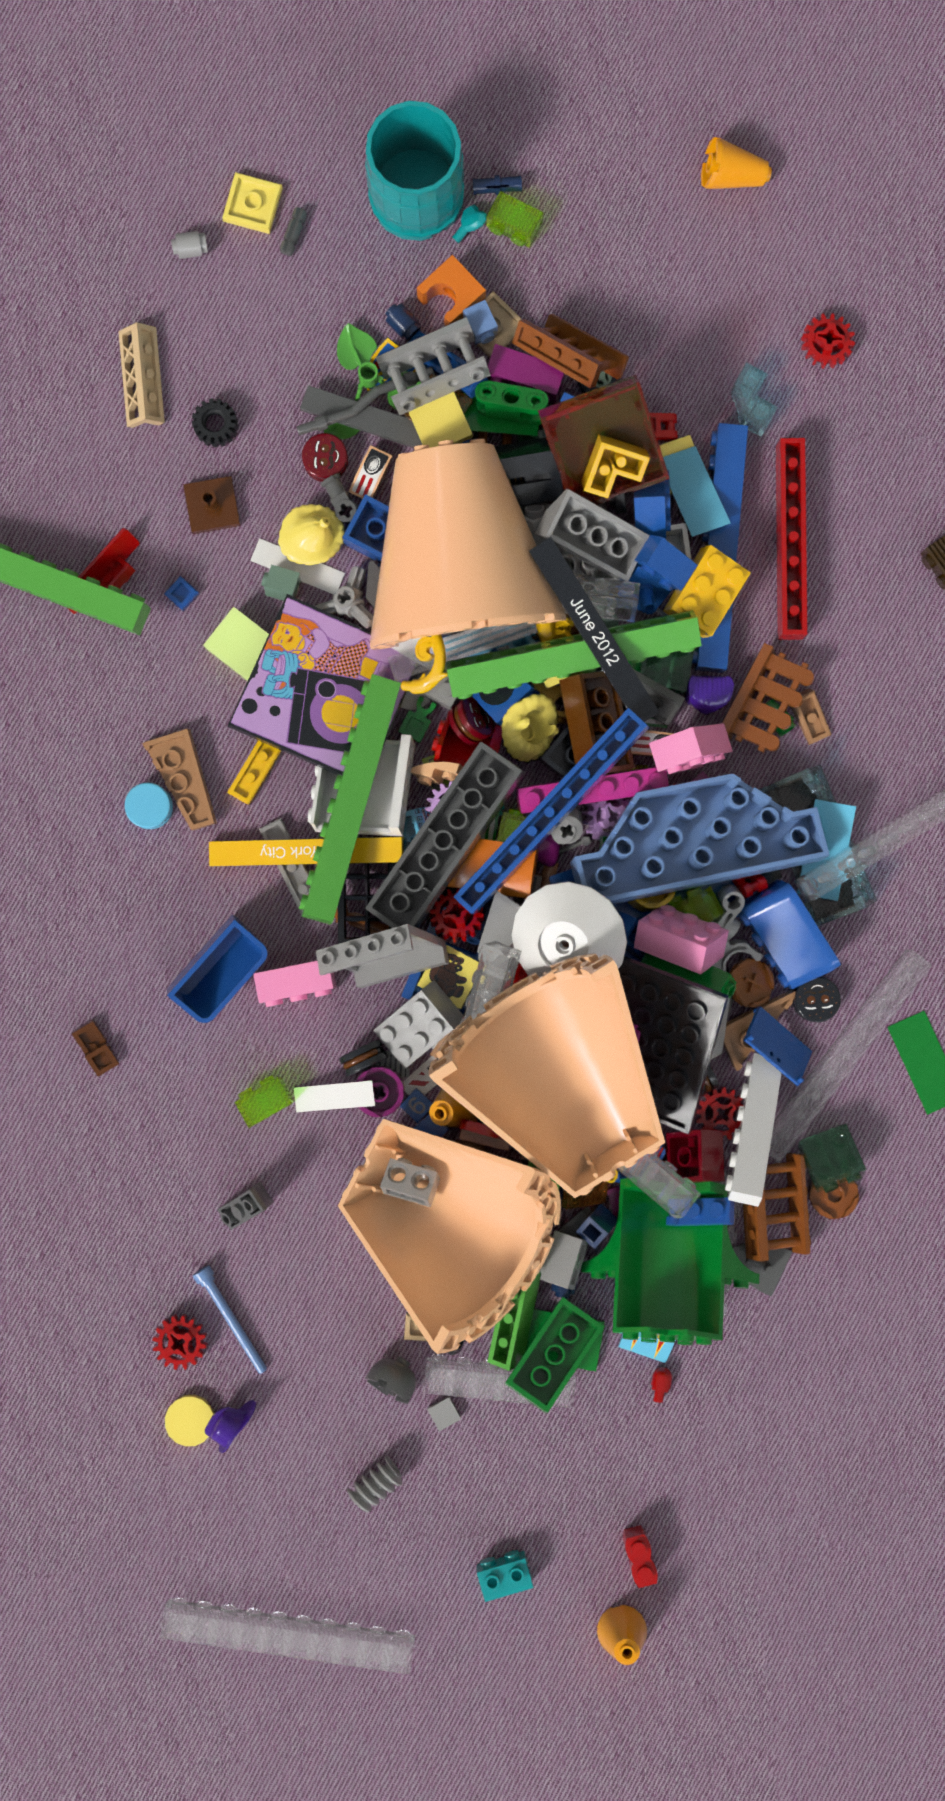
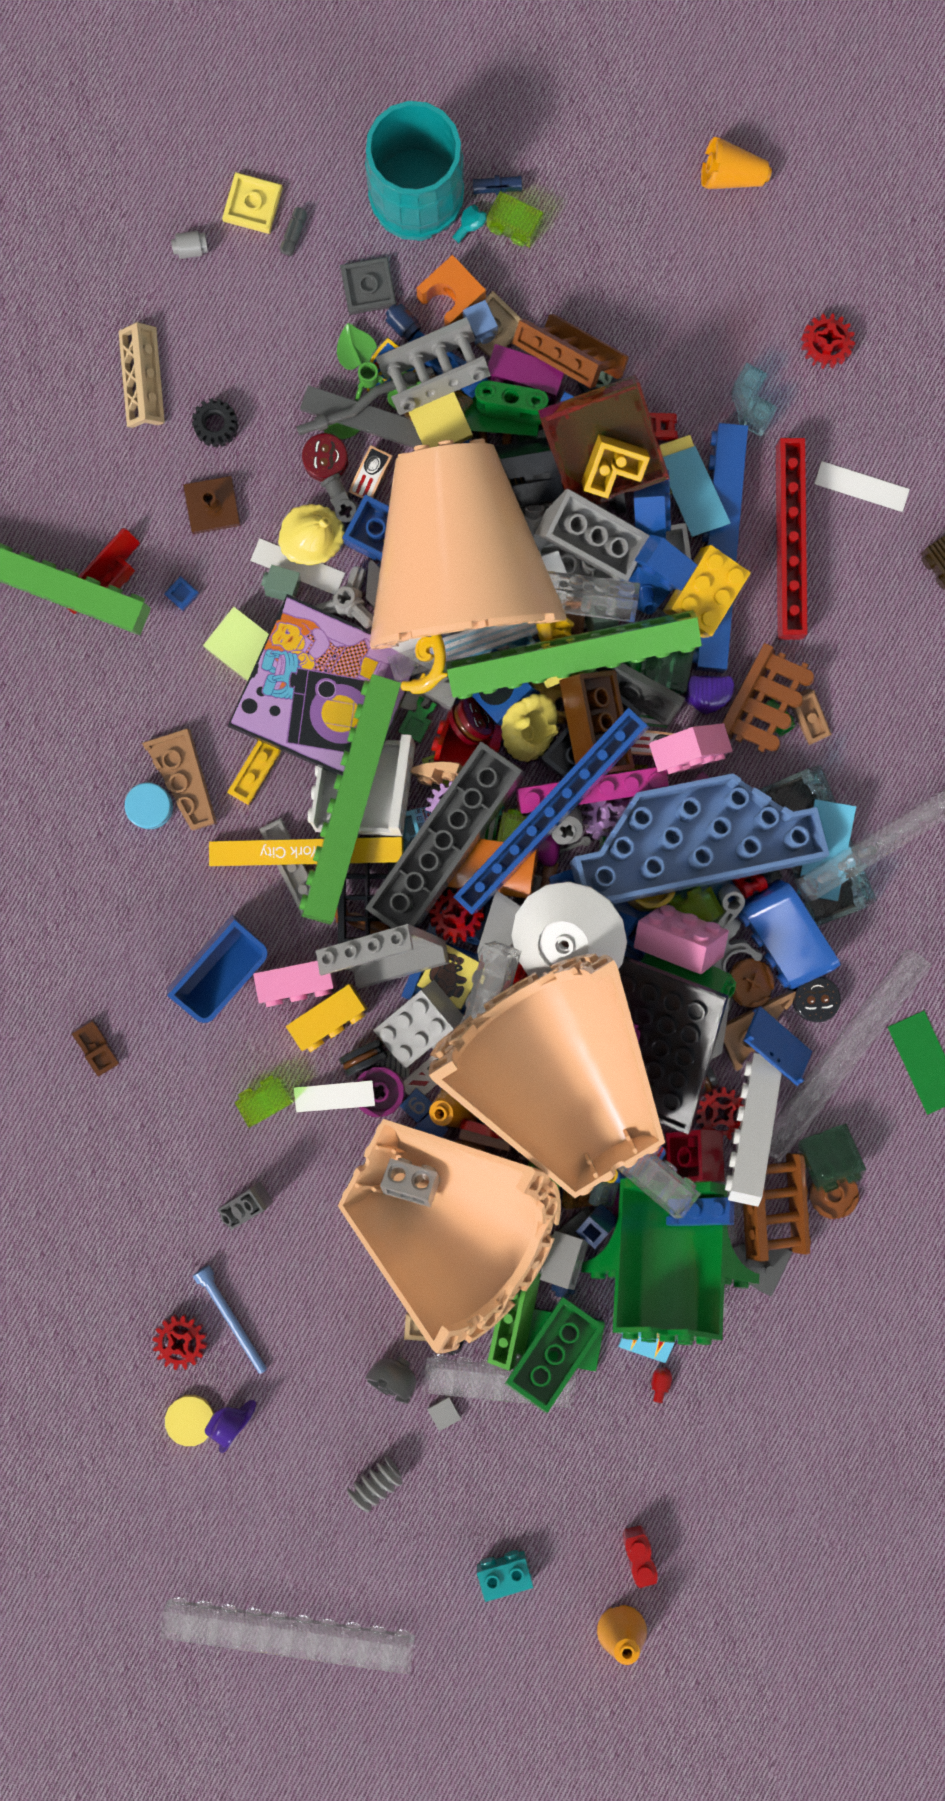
black tile [529,537,660,722] -> none
none -> yellow brick [286,984,368,1052]
none -> dark grey tile [340,256,396,315]
none -> clear light blue tile [588,1181,619,1207]
none -> white sticker [815,461,910,512]

